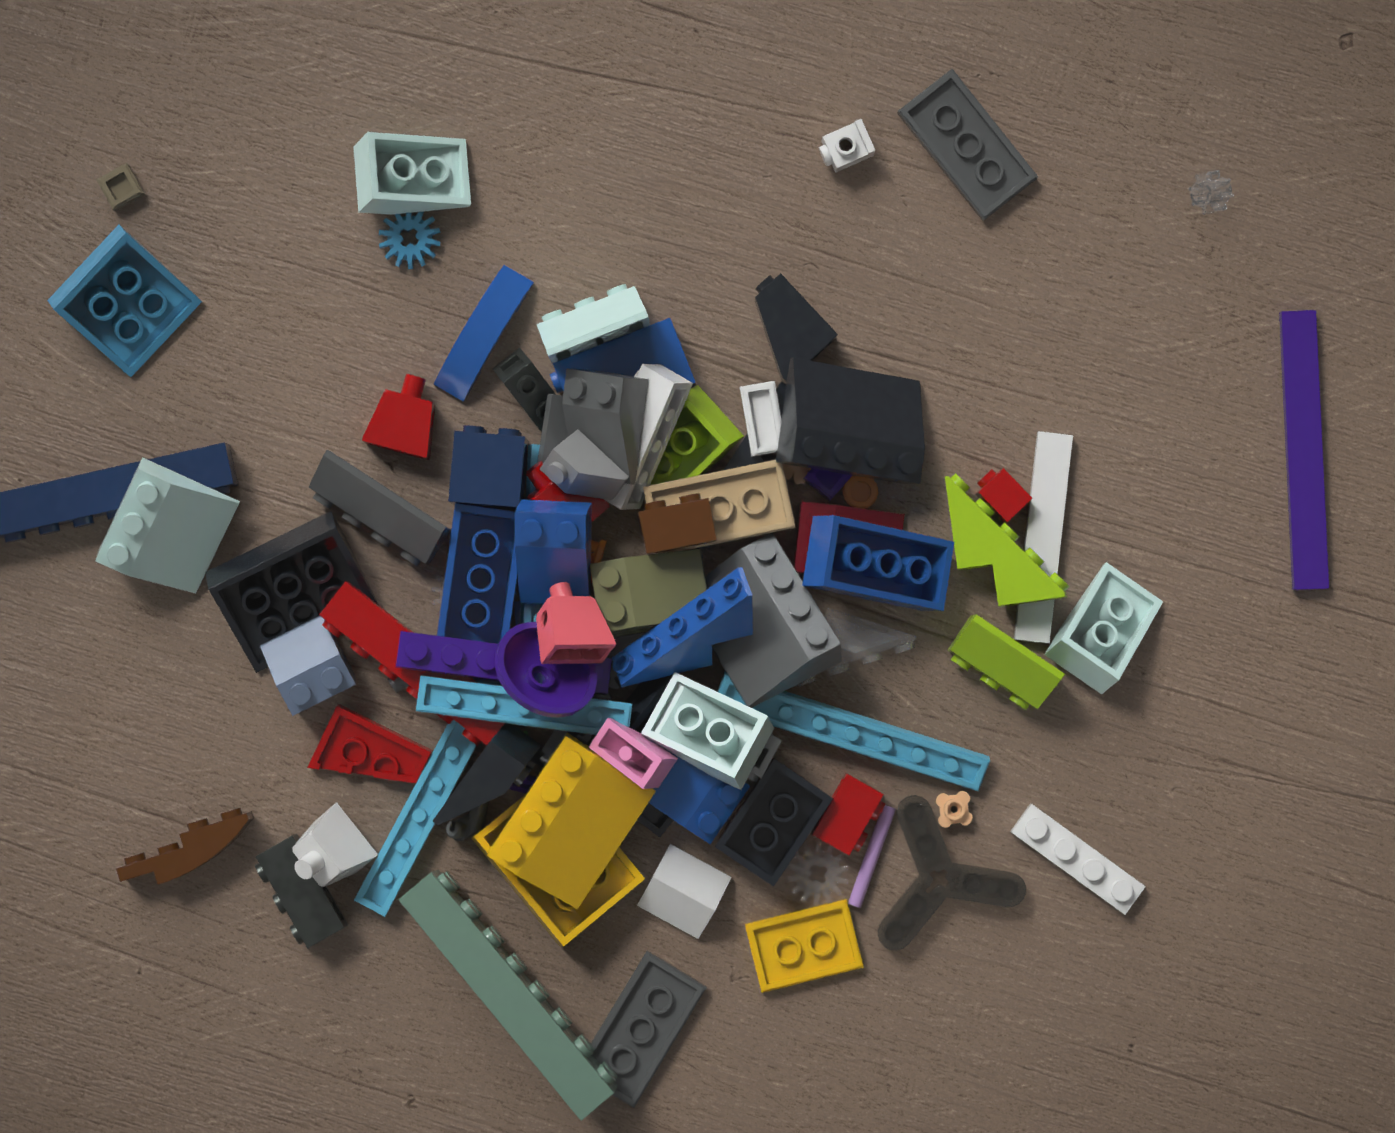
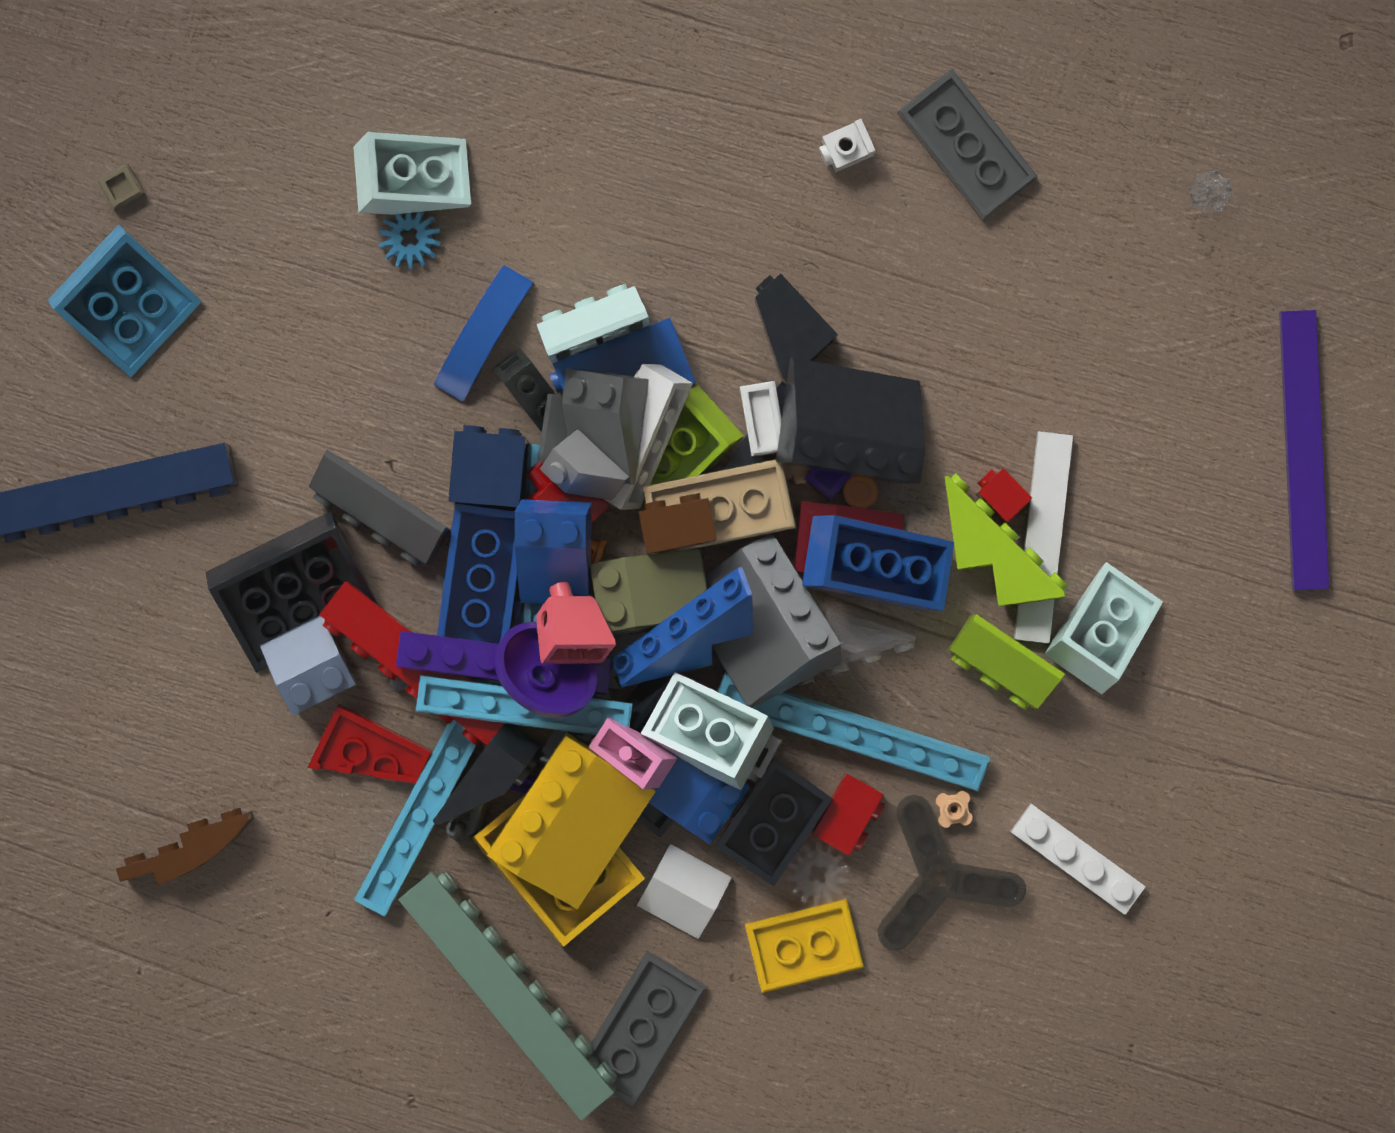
light aqua slope [95,457,240,593] -> none
pearl dark grey brick [255,834,348,949] -> none
white torso [292,803,378,887] -> none
red torso [362,374,435,460] -> none
lavender bar [848,805,896,908] -> none

